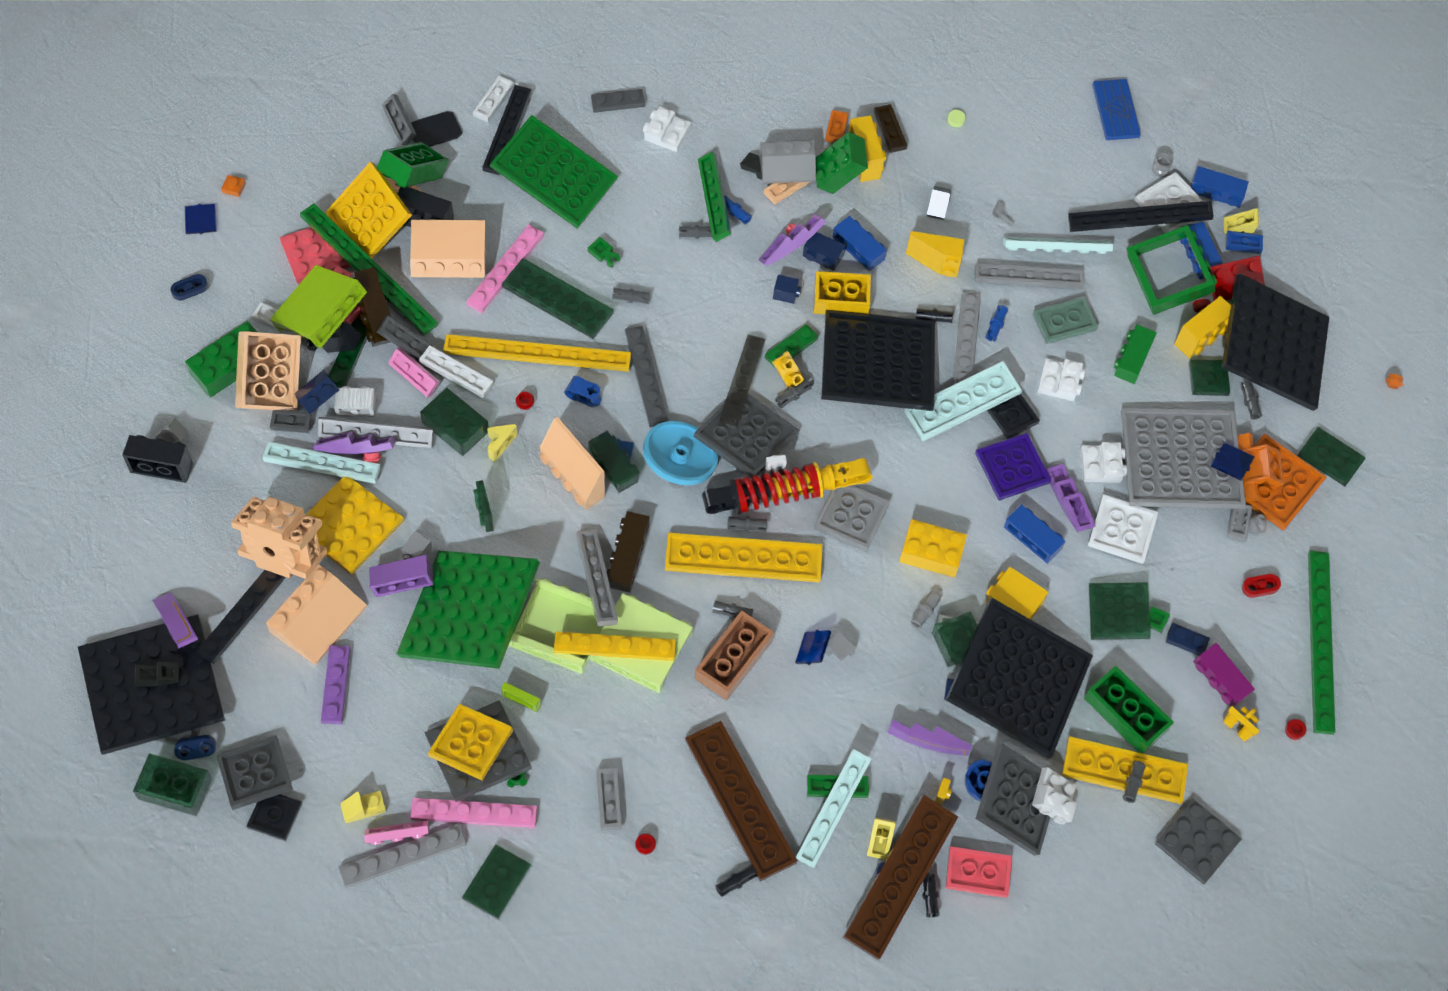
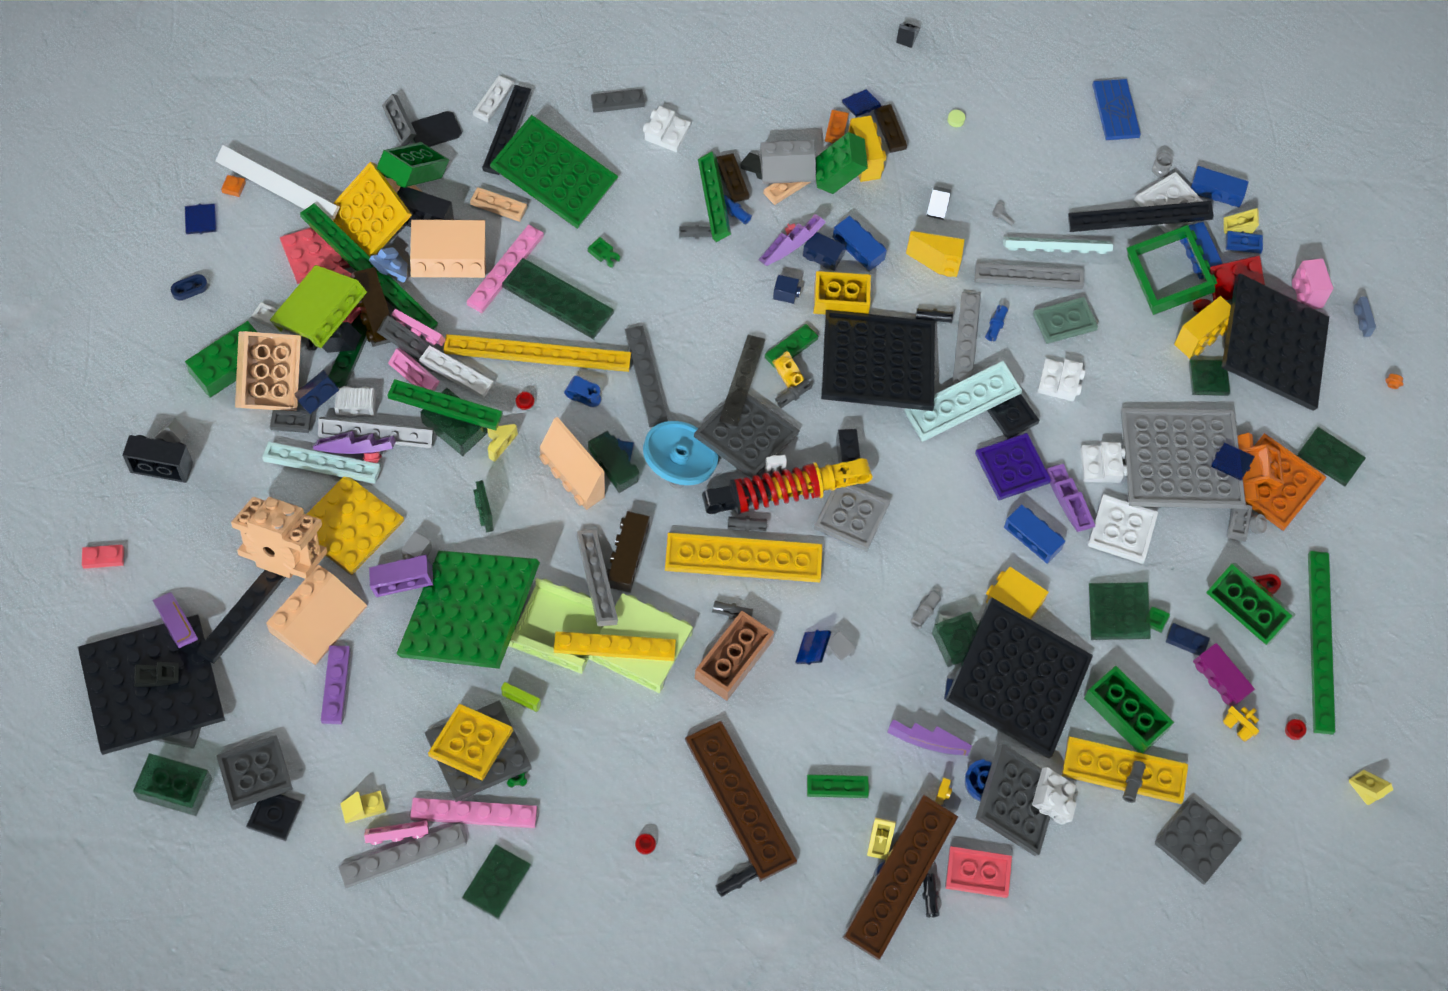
dark blue plate [174,735,216,761] -> none
light grey plate [597,767,622,831] -> none
dark grey pin [612,288,650,304] -> none
light aqua plate [796,749,871,869] -> none
yellow brick [899,519,967,578] -> none
green brick [1113,324,1157,384] -> none
dark grey pin [1241,382,1262,420] -> none
none -> coral plate [82,545,124,569]
none -> white tile [216,145,340,221]
none -> light blue plate [369,247,407,282]
none -> green plate [387,379,503,431]
none -> bright pink plate [391,309,446,346]
none -> light nougat plate [470,187,527,222]
none -> dark brown plate [717,153,750,202]
none -> black brick [836,429,860,471]
none -> clear blue piece [842,89,881,117]
none -> black slope [896,22,921,48]
none -> green brick [1206,563,1296,645]
none -> bright pink brick [1292,259,1334,309]
none -> light yellow slope [1349,770,1393,805]
none -> sand blue plate [1354,296,1376,337]

